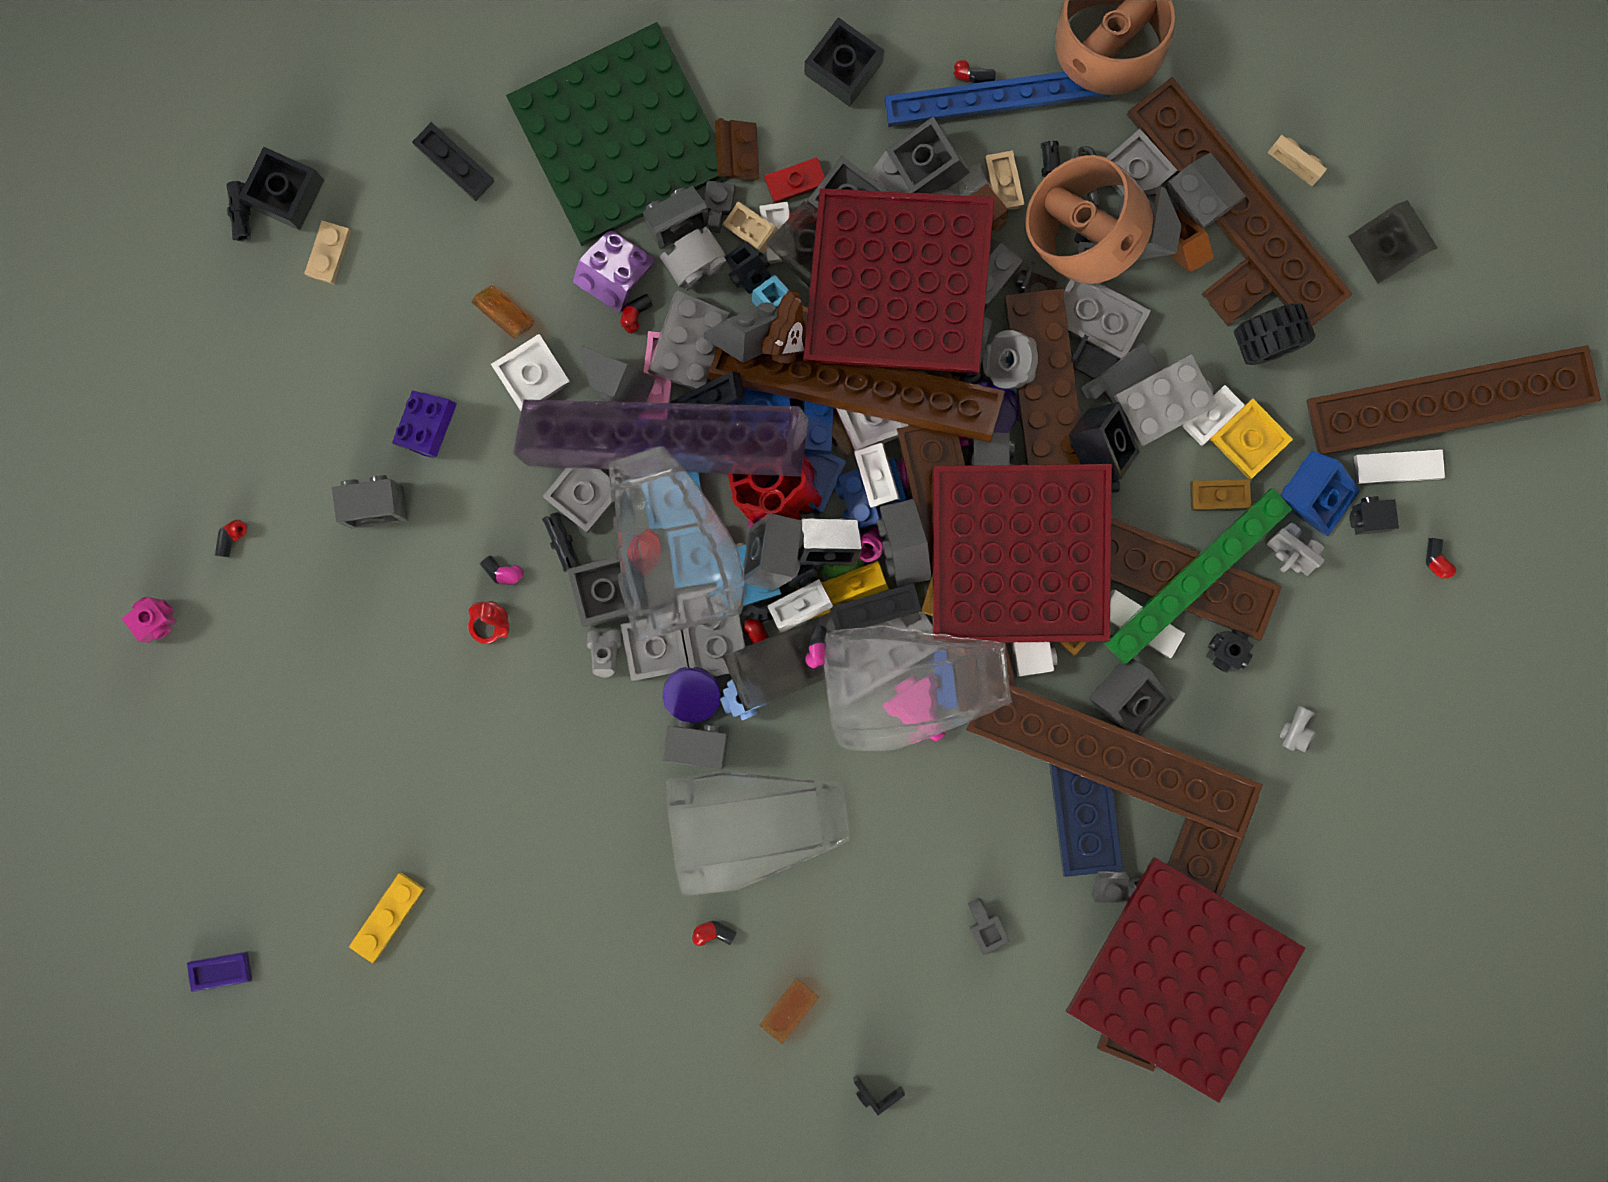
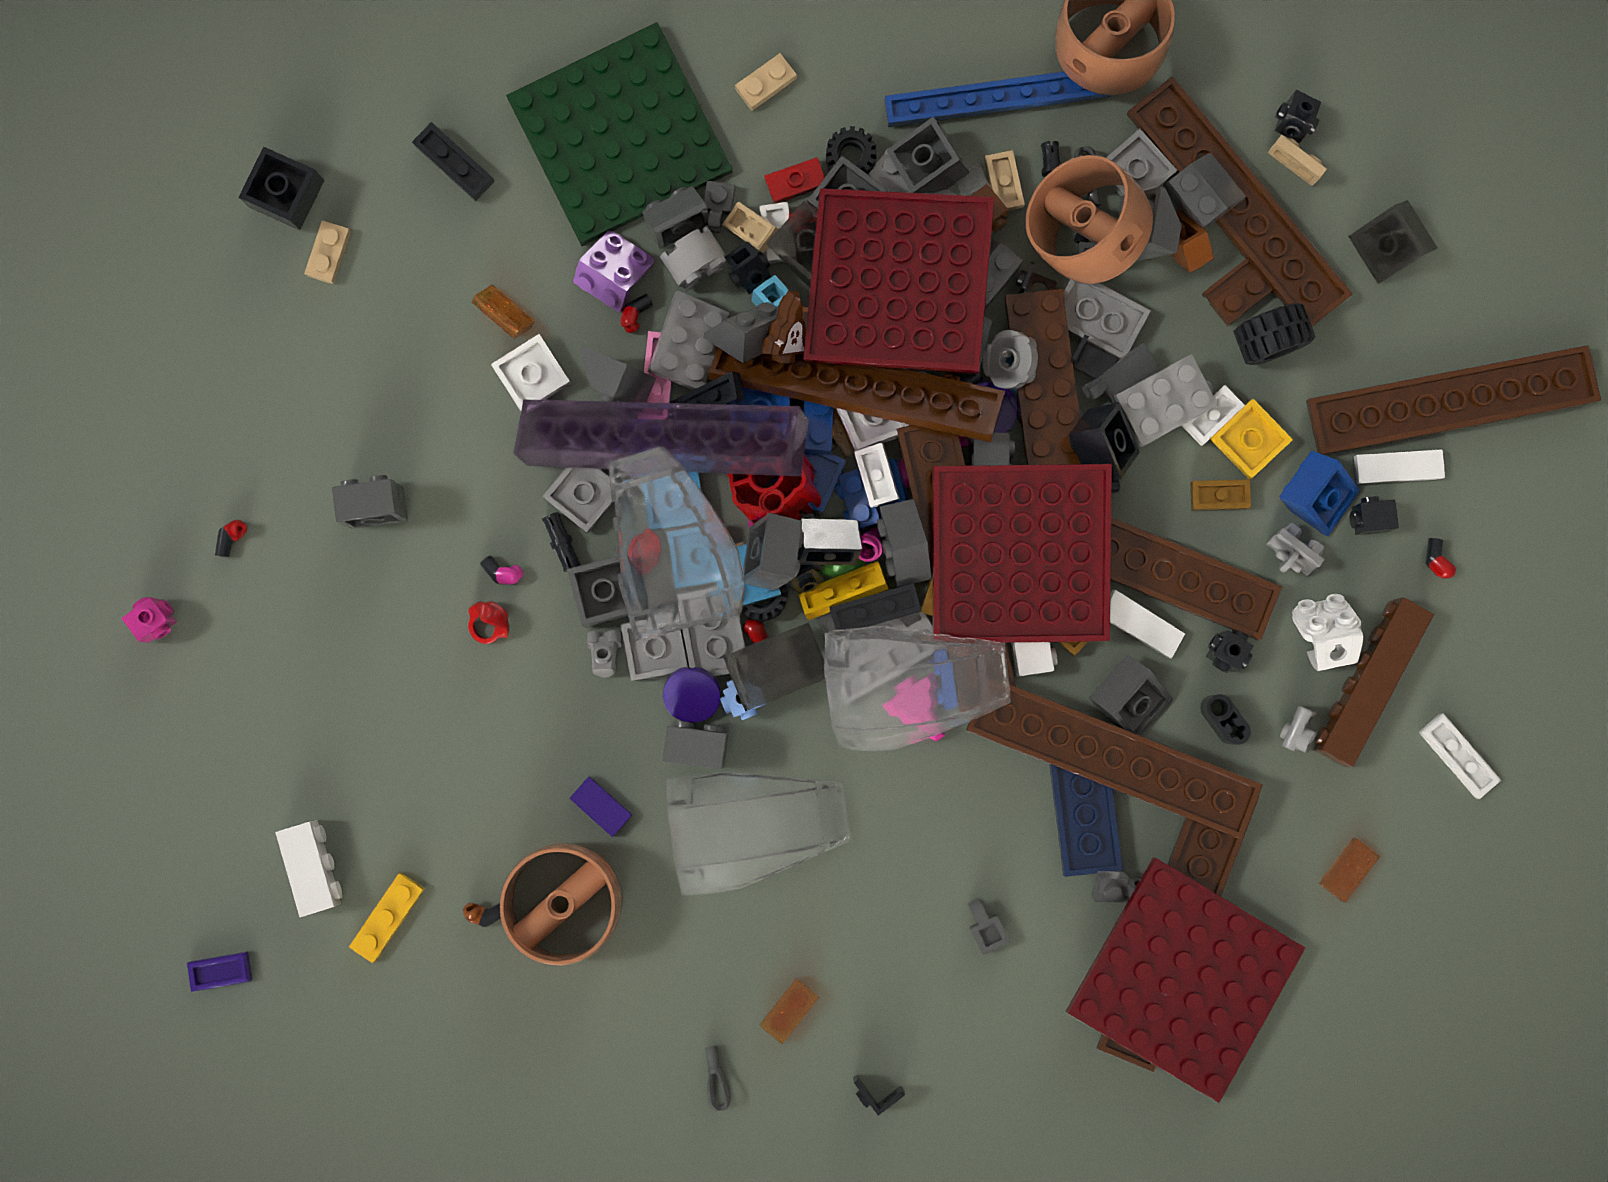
black pin [226,181,251,242] -> none
dark purple plate [392,390,457,458] -> none
arm [692,921,737,946] -> none
reddish brown plate [715,118,759,181] -> none
white plate [767,579,833,633] -> none
black brick [804,17,884,107] -> none
arm [805,625,827,668] -> none
arm [953,60,996,83] -> none
green plate [1104,488,1292,664] -> none
none -> white brick [275,820,343,917]
none -> arm [463,903,501,927]
none -> nougat cylinder [500,843,622,965]
none -> dark purple tile [569,776,632,837]
none -> dark grey piece [705,1046,731,1111]
none -> tan plate [735,53,797,111]
none -> black tyre [826,126,877,174]
none -> black beam [1200,694,1251,745]
none -> black brick [1275,89,1321,143]
none -> white piece [1292,594,1363,671]
none -> reddish brown brick [1314,597,1434,767]
none -> clear orange plate [1319,838,1380,903]
none -> white tile [1419,713,1501,799]

